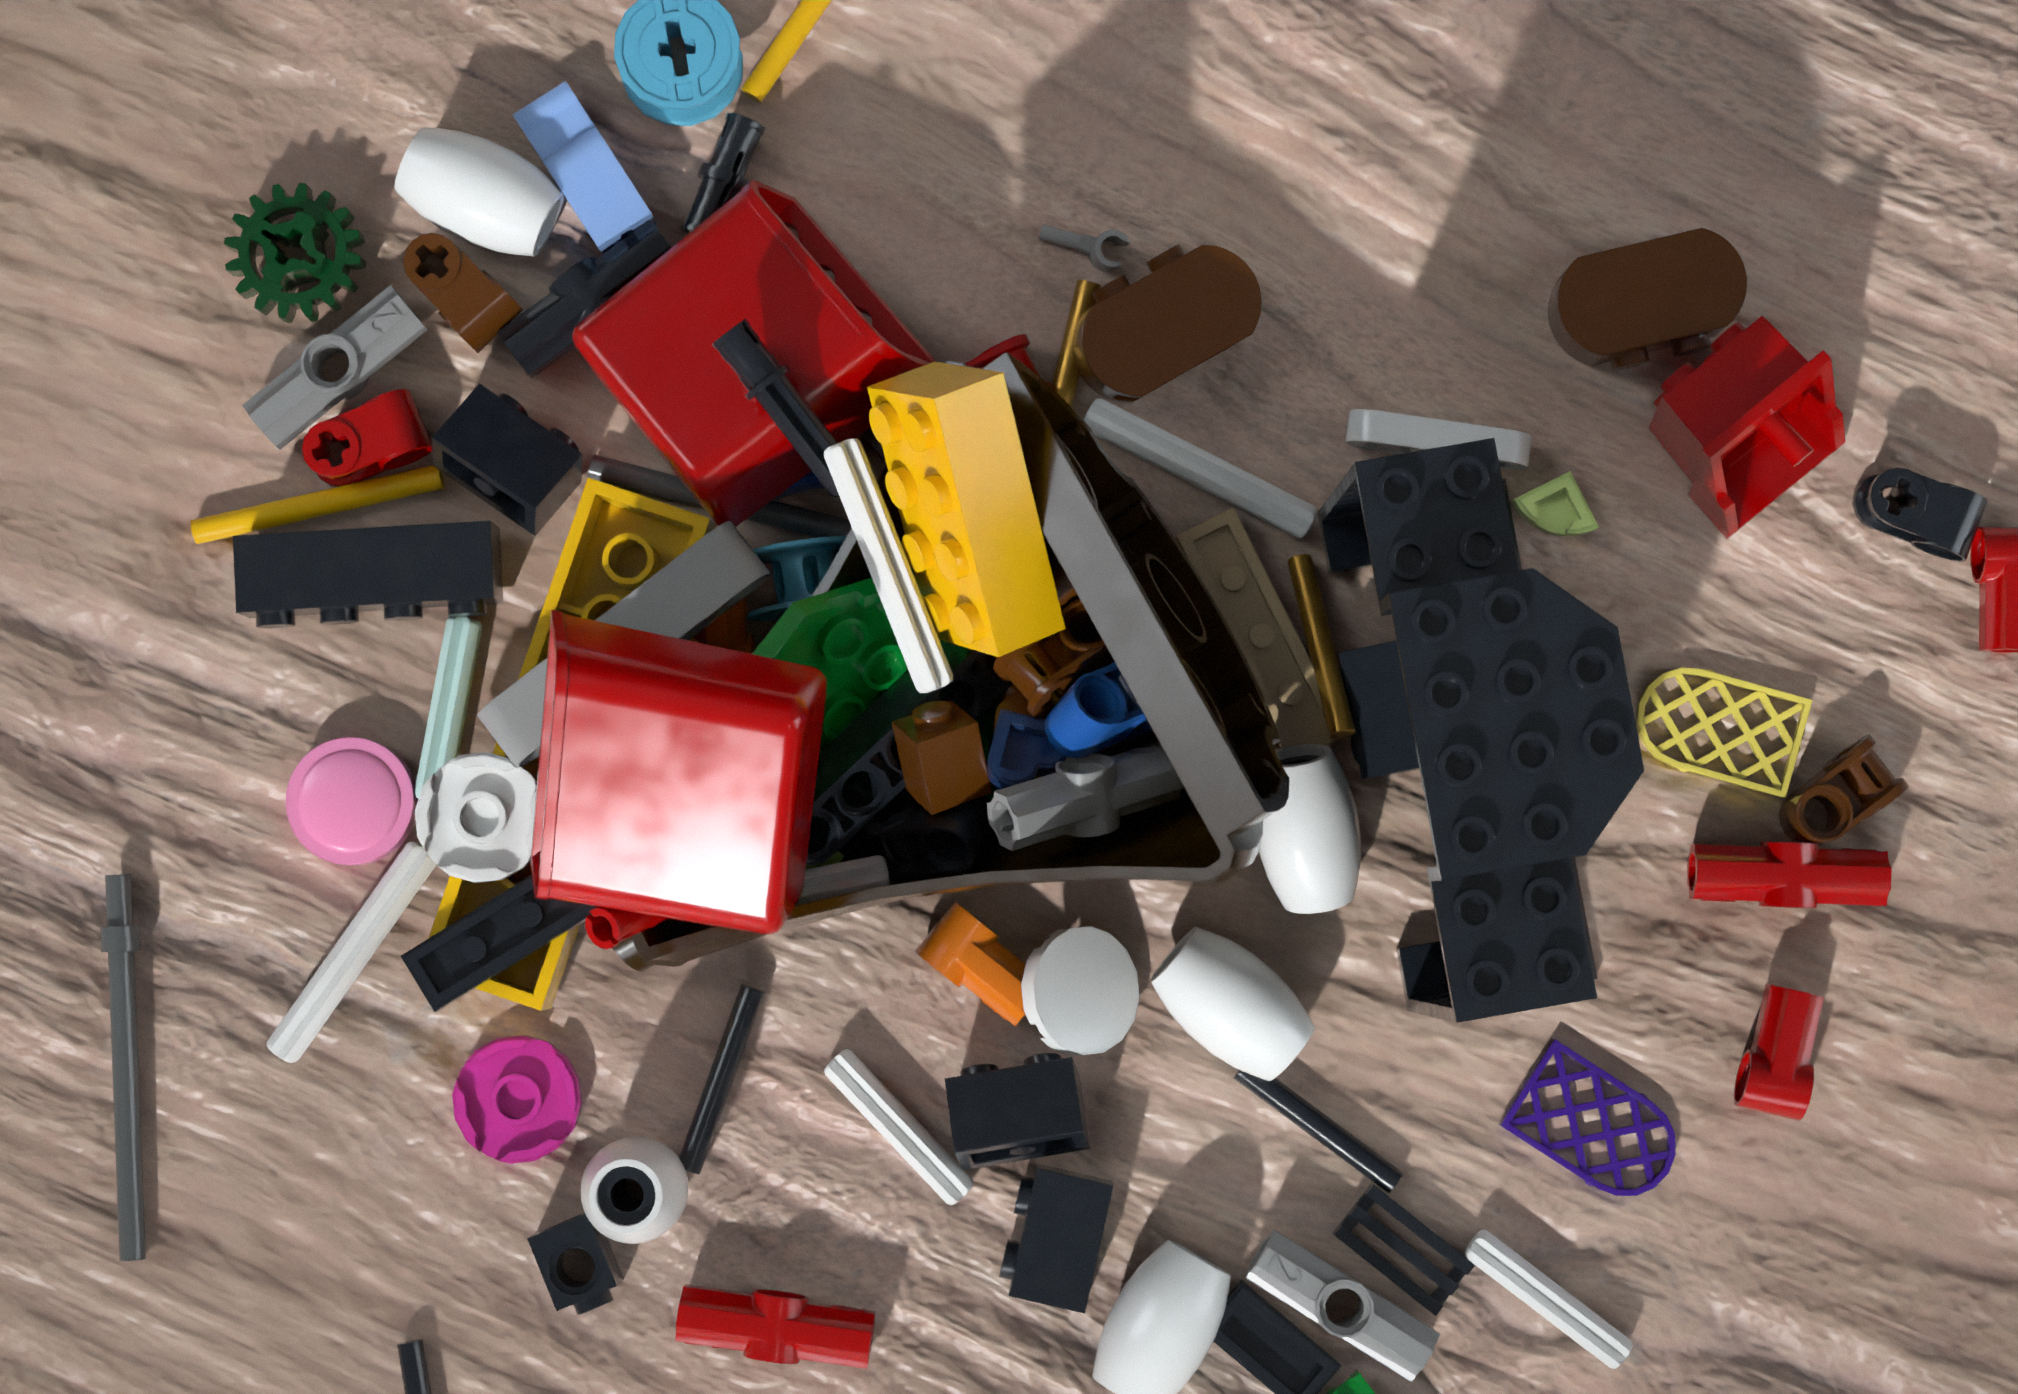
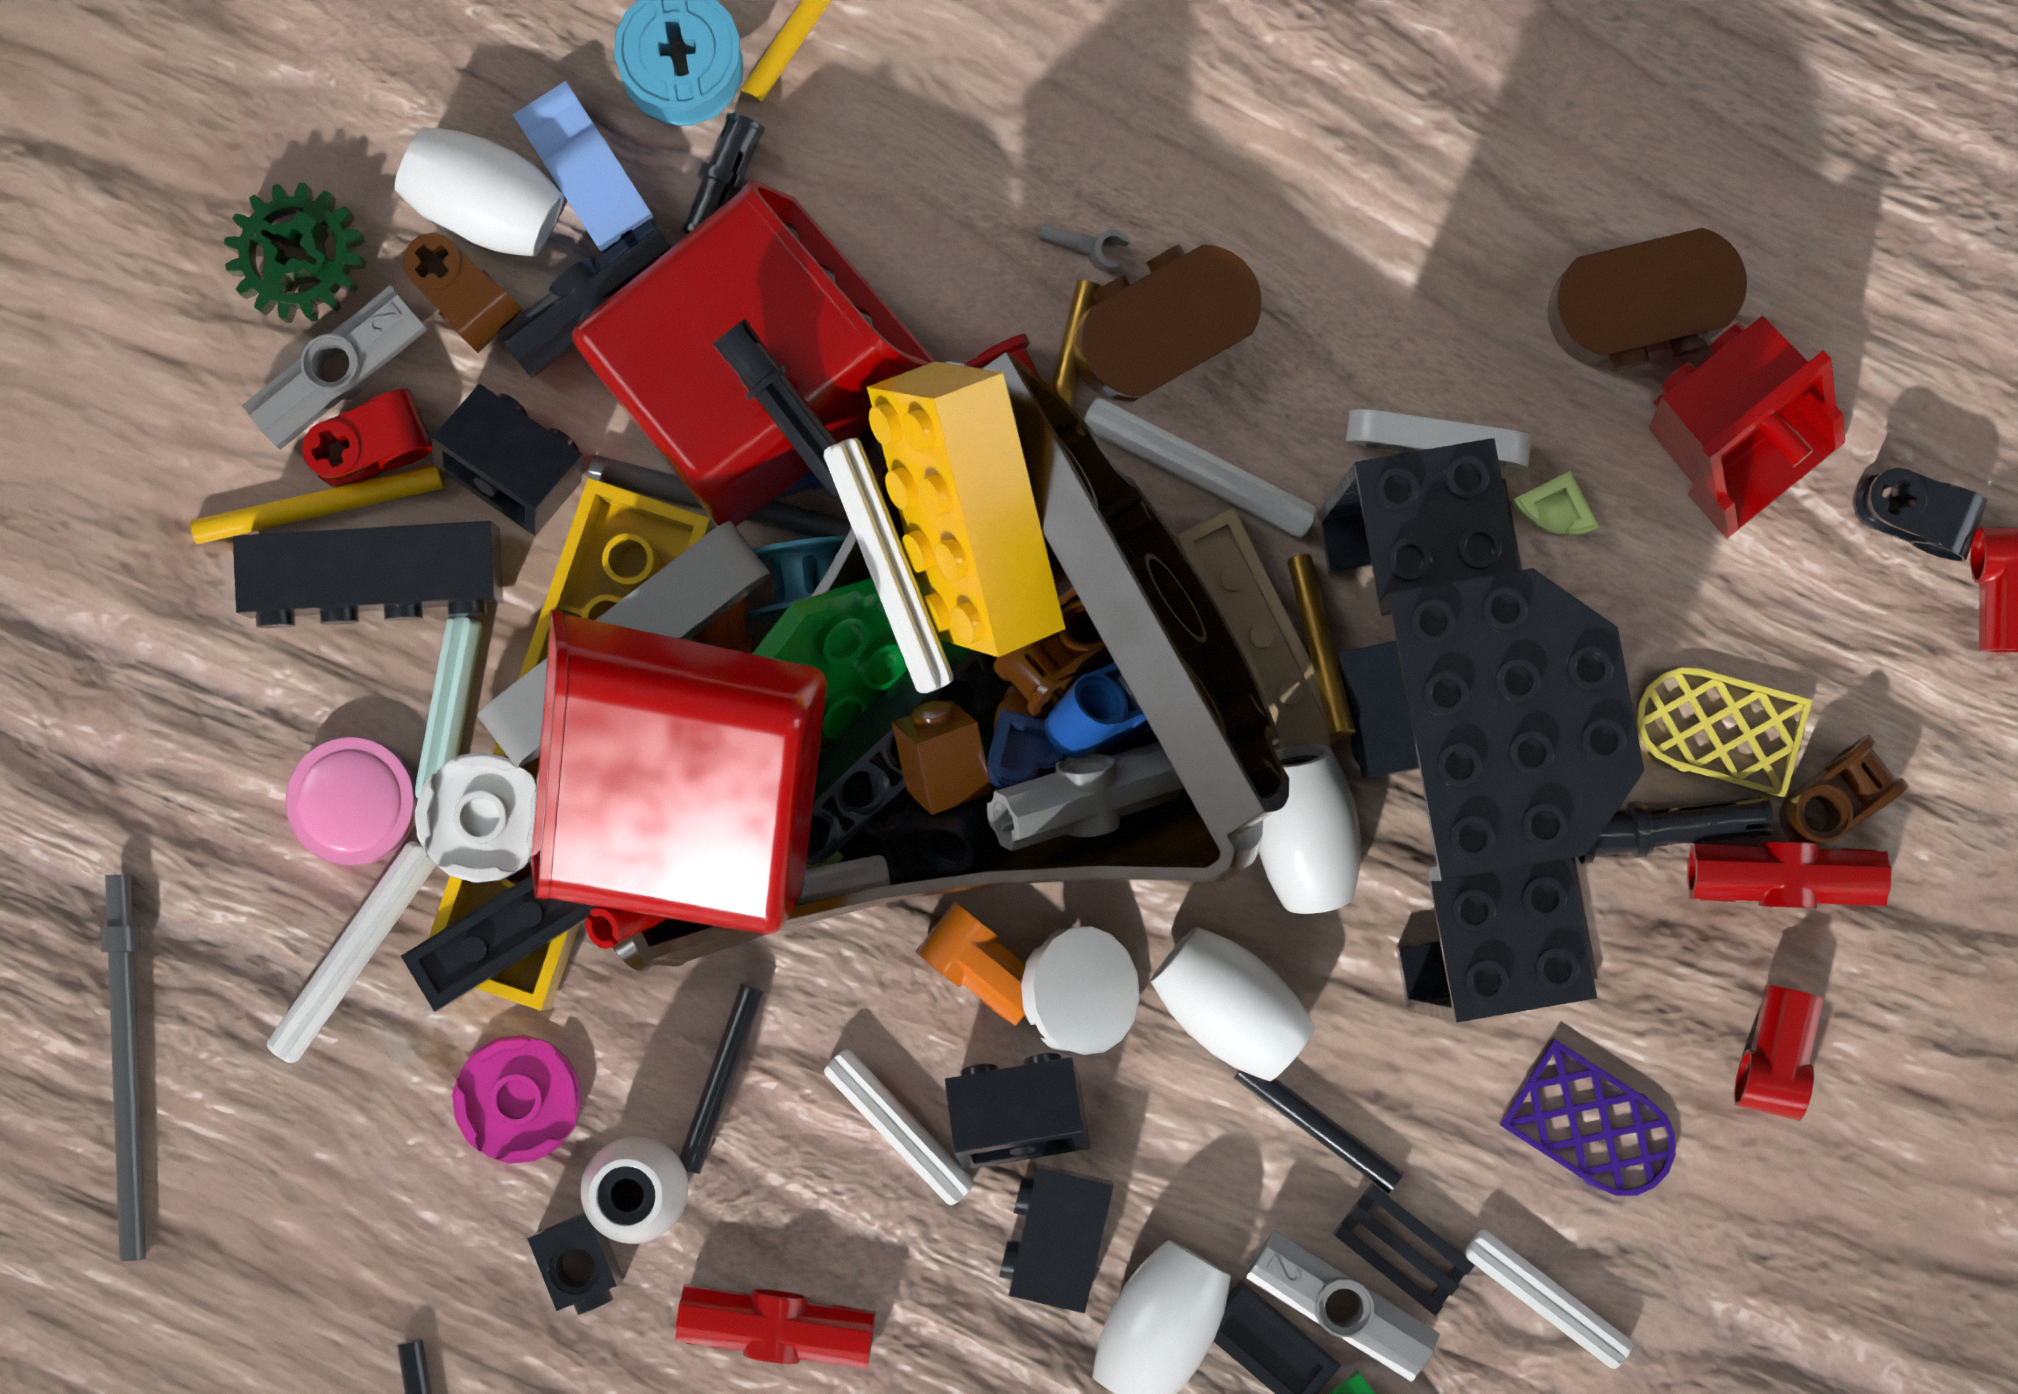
none -> black pin [1578,795,1773,864]

